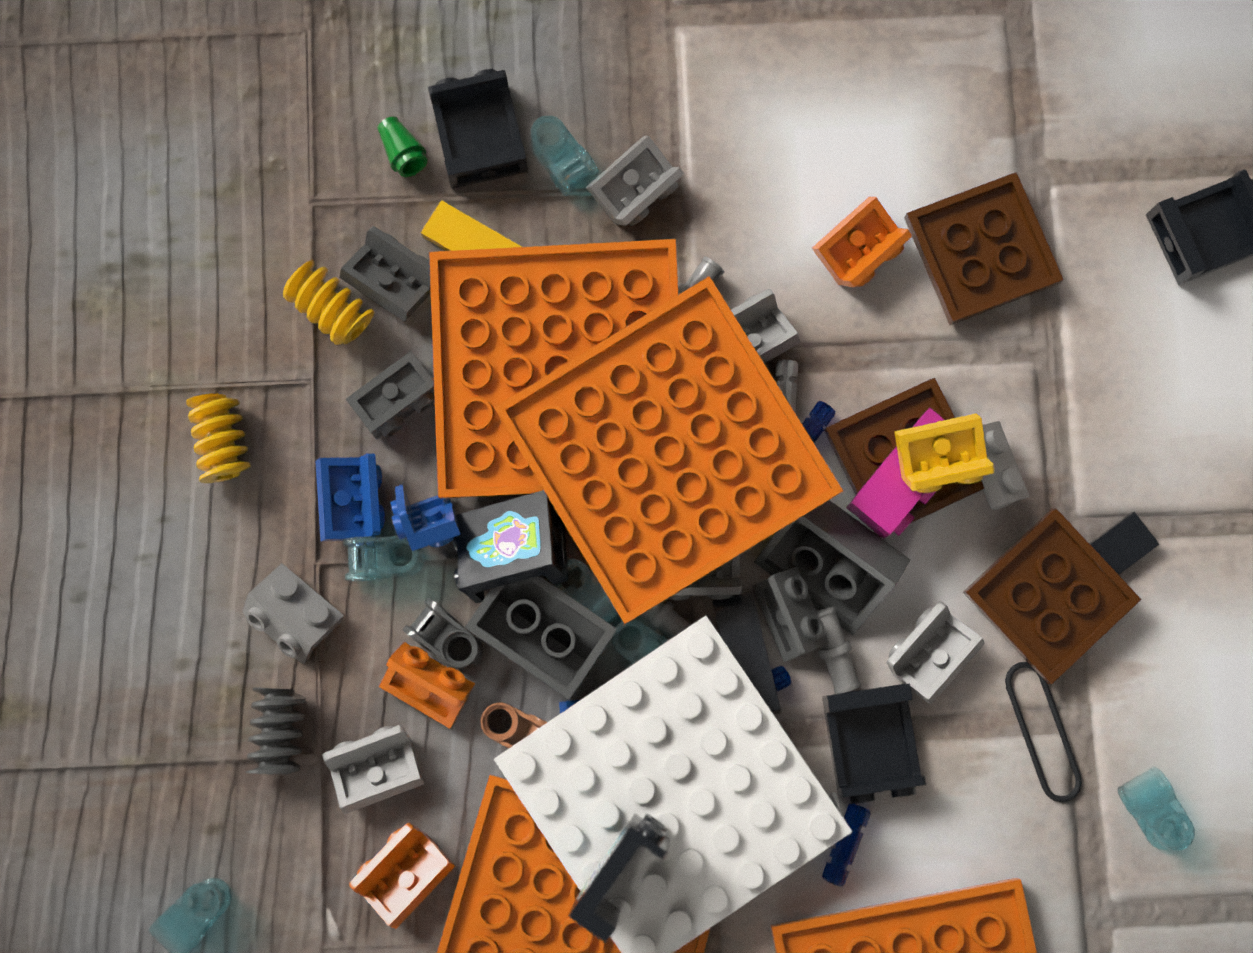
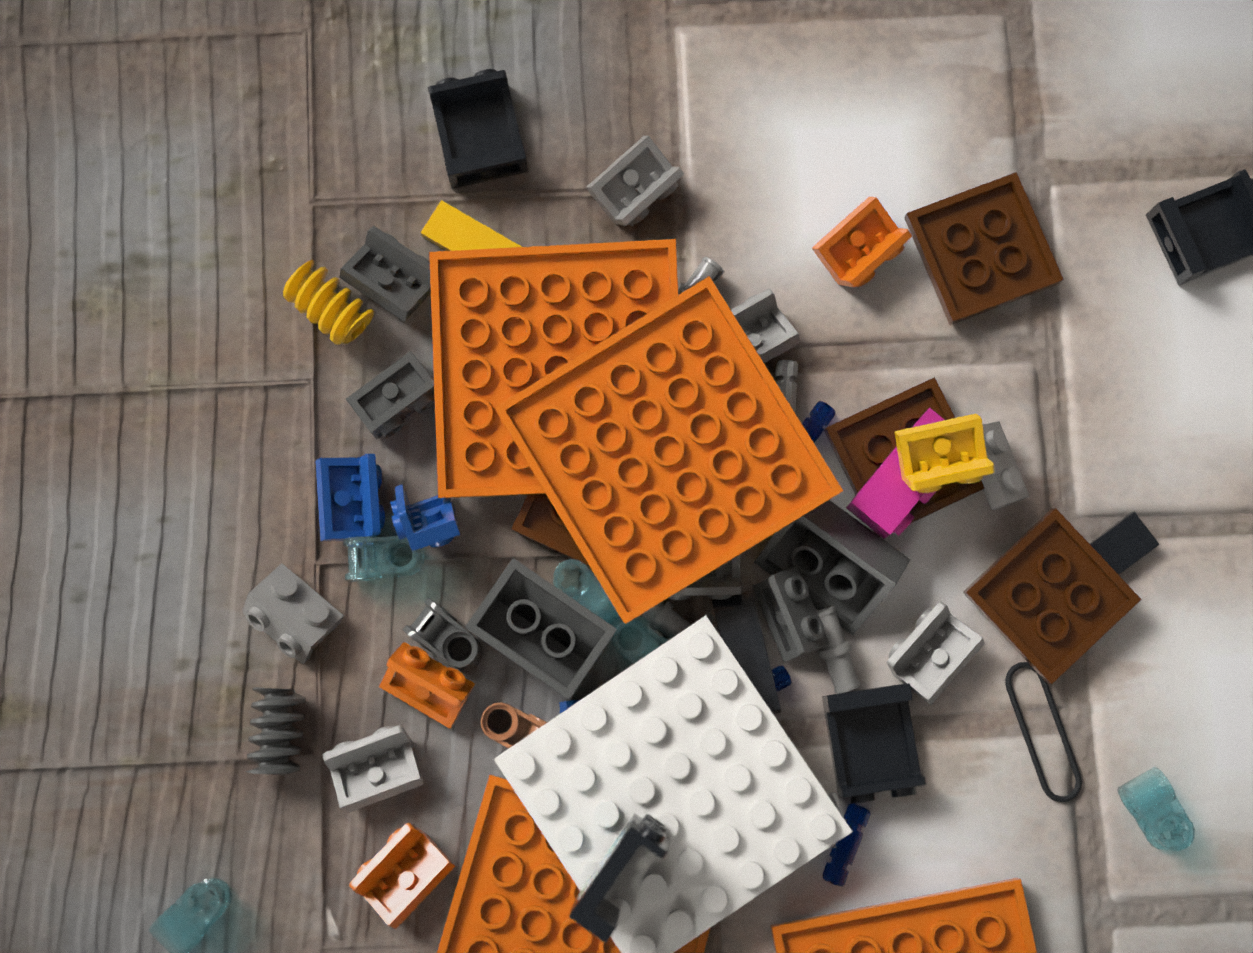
yellow piece [186,393,251,483] -> none
green cone [377,116,427,177] -> none
panel [453,490,569,604] -> none
clear light blue piece [531,116,599,196] -> none

